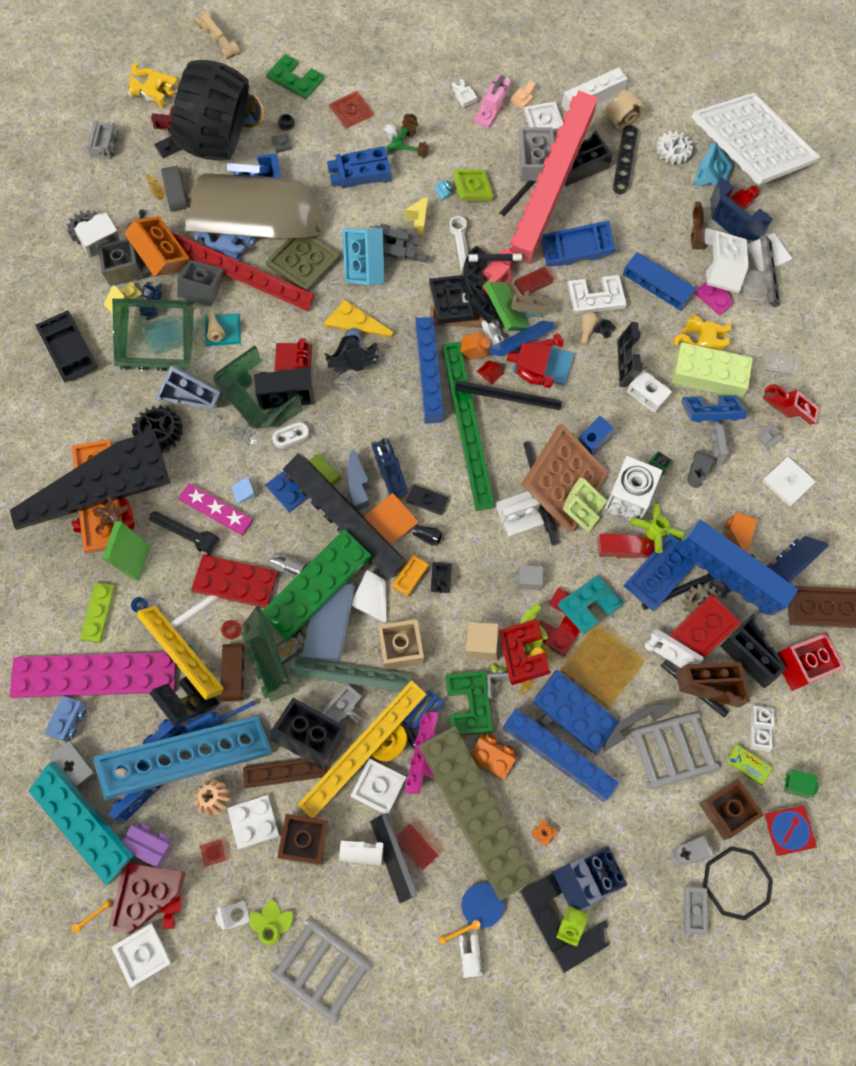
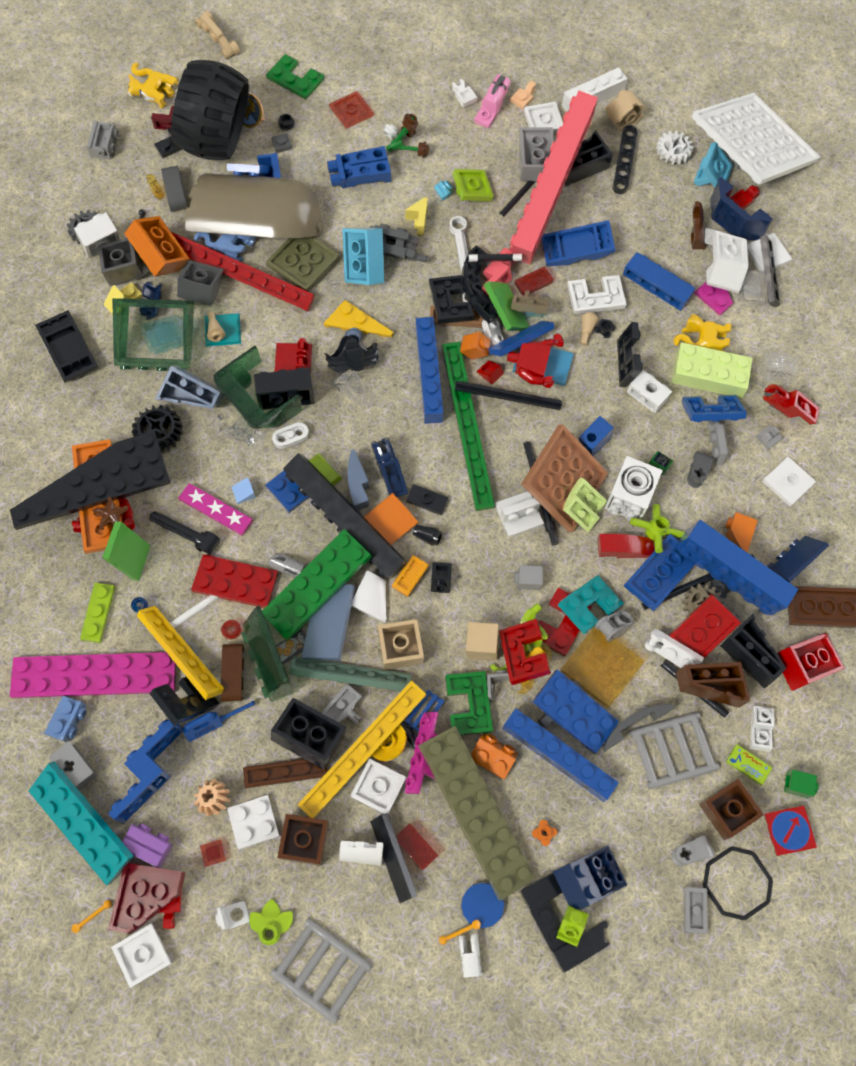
dark azure plate [93,716,272,800] -> none
none -> light grey piece [595,610,633,642]

